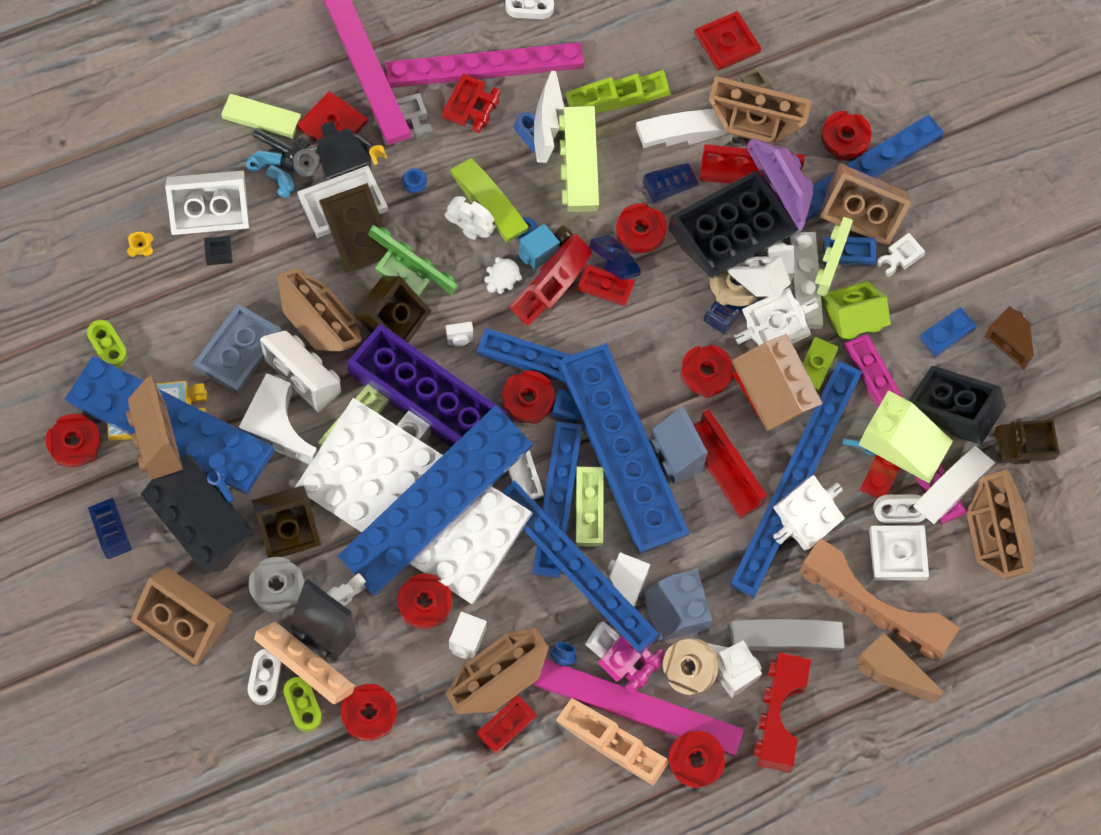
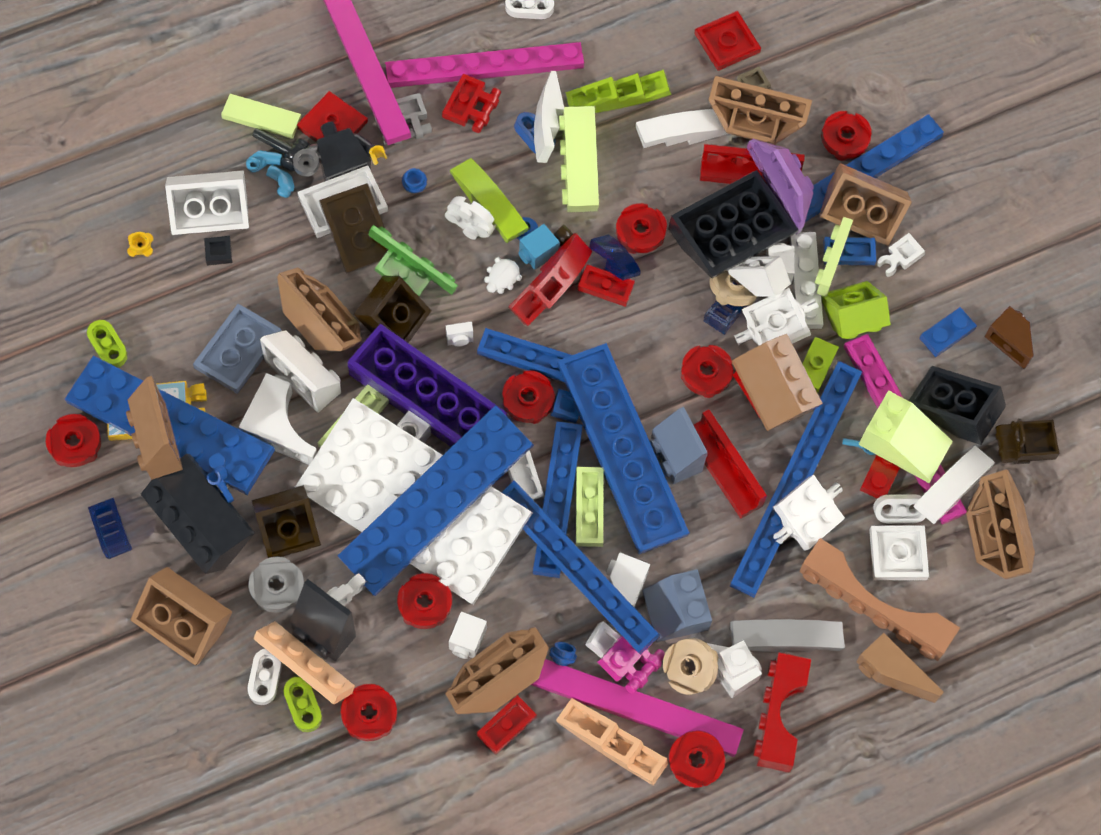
clear blue slope [643,163,699,203] -> none

